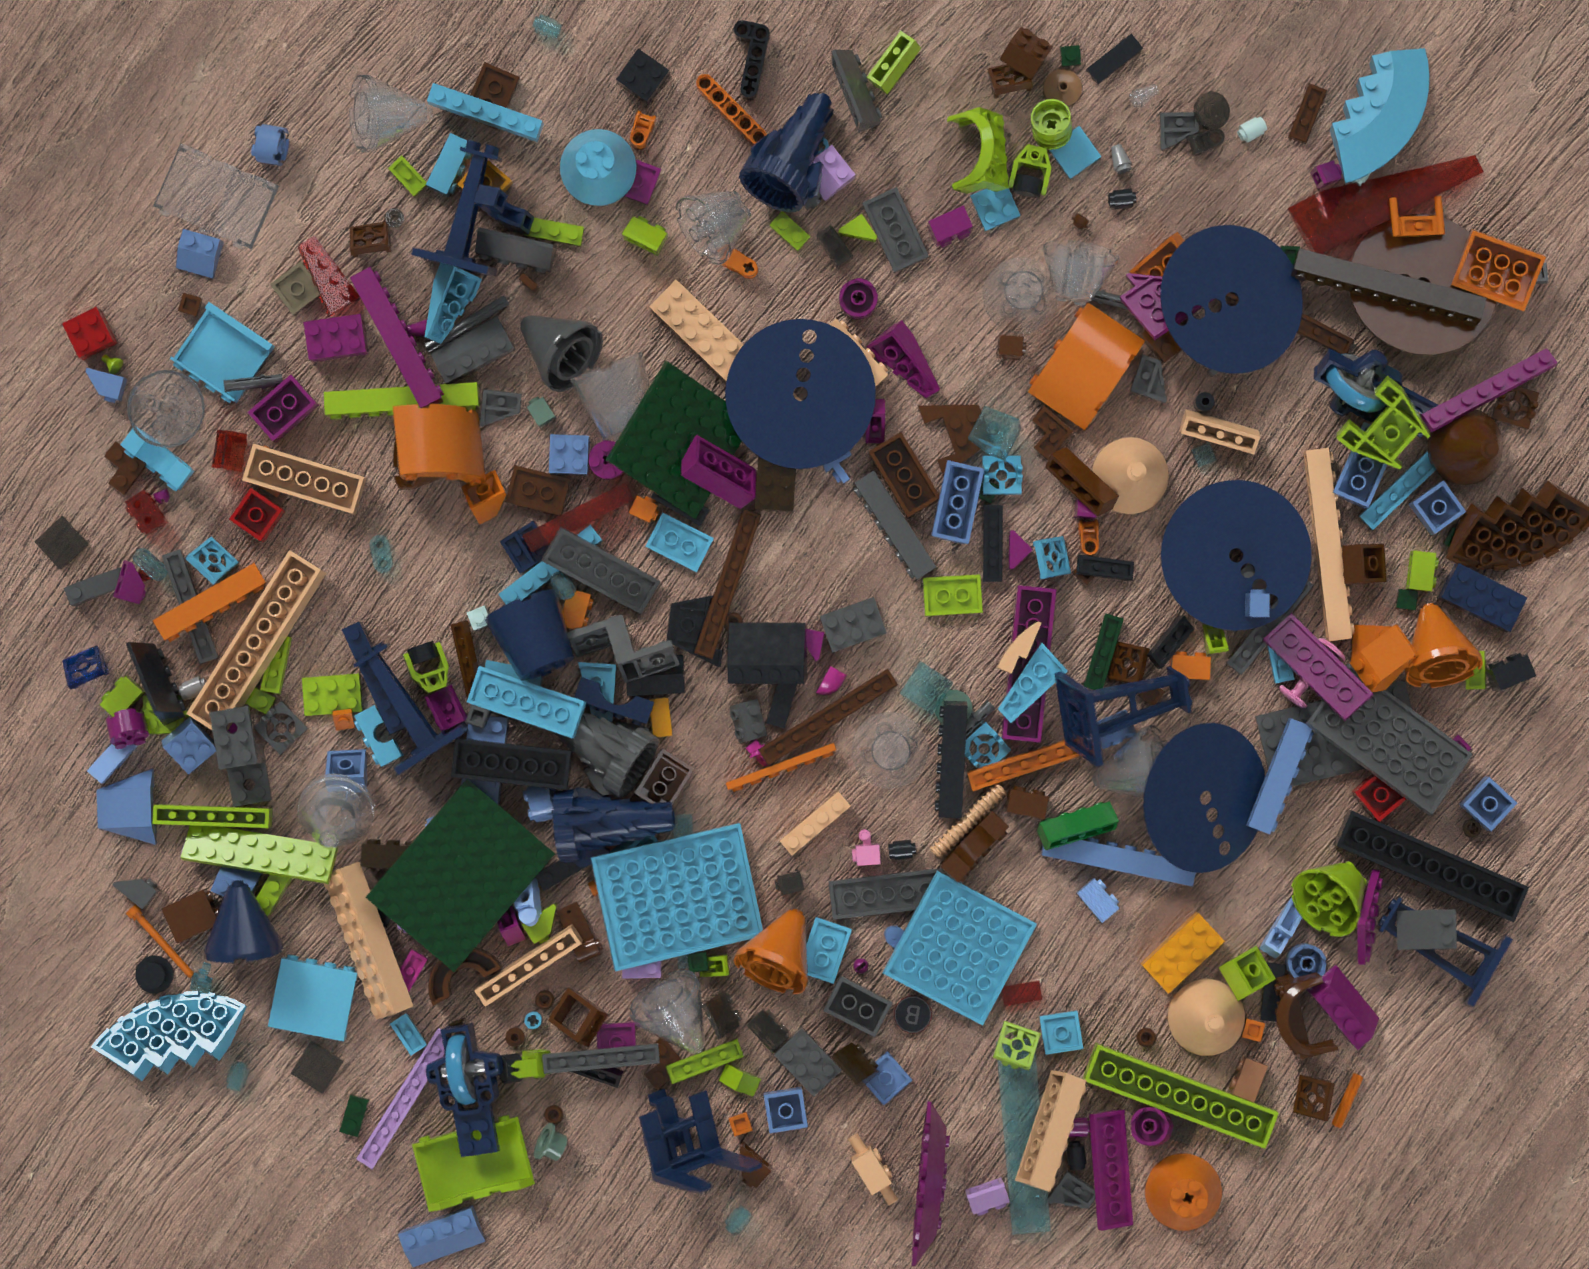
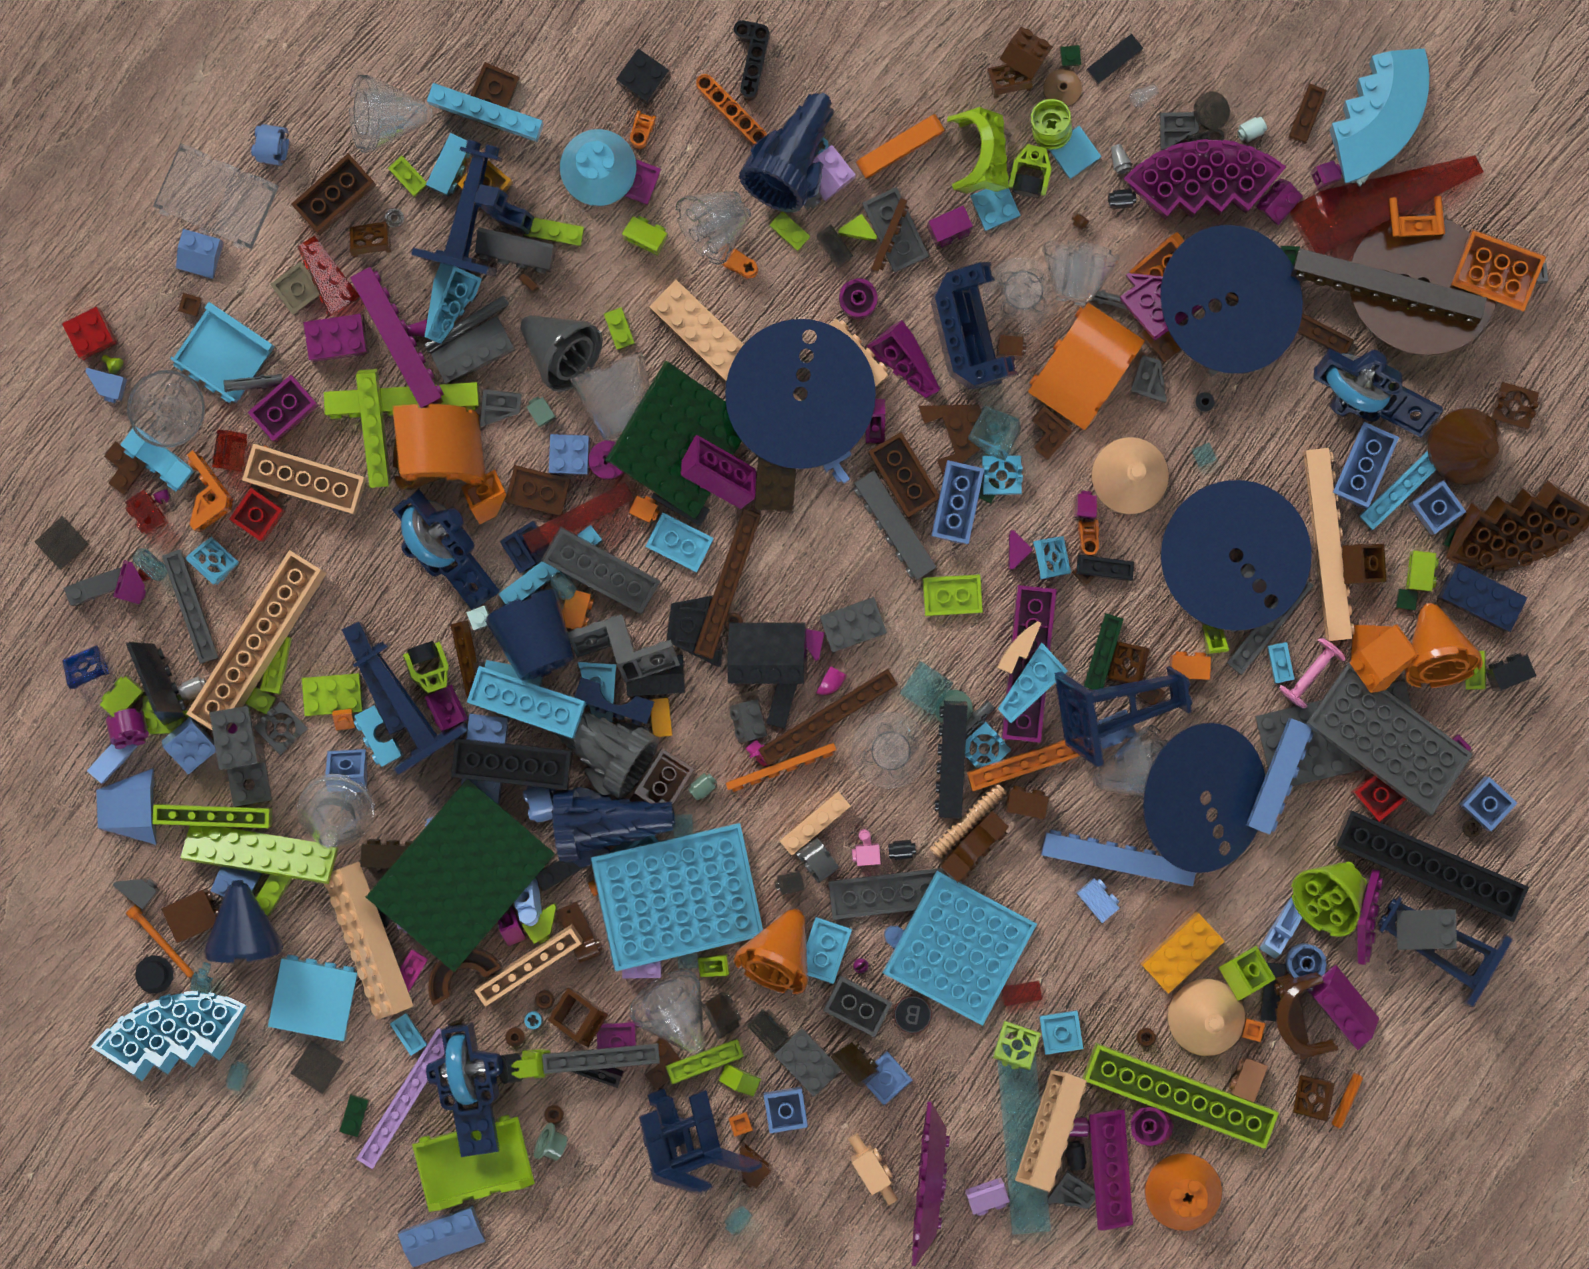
orange brick [152,563,266,642] -> none
clear light blue plate [370,535,393,573] -> none
dark grey slope [465,704,492,729] -> none
clear light blue brick [532,14,562,39] -> none
dark green tile [687,951,709,973] -> none
dark grey slope [831,49,882,133] -> none
lime brick [867,31,921,95] -> none
black plate [983,505,1003,582] -> none
green brick [1037,801,1119,851] -> none
reddish brown brick [1045,447,1119,517] -> none
black plate [1147,615,1194,669] -> none
light nougat brick [1180,409,1260,454] -> none
medium blue brick [1245,590,1270,617] -> none
magenta plate [1263,613,1373,721] -> none
lime wedge [1336,375,1430,469] -> none
magenta plate [1421,348,1558,433] -> none
none -> orange bracket [187,450,233,532]
none -> reddish brown brick [291,153,376,236]
none -> lime brick [356,369,391,488]
none -> dark blue piece [392,489,500,610]
none -> lime plate [604,307,635,350]
none -> sand green brick [688,773,717,801]
none -> dark grey brick [796,837,840,884]
none -> orange beam [856,114,946,179]
none -> reddish brown plate [871,198,909,274]
none -> dark blue wedge [930,262,1018,389]
none -> magenta brick [1124,139,1286,219]
none -> magenta bracket [1256,178,1303,225]

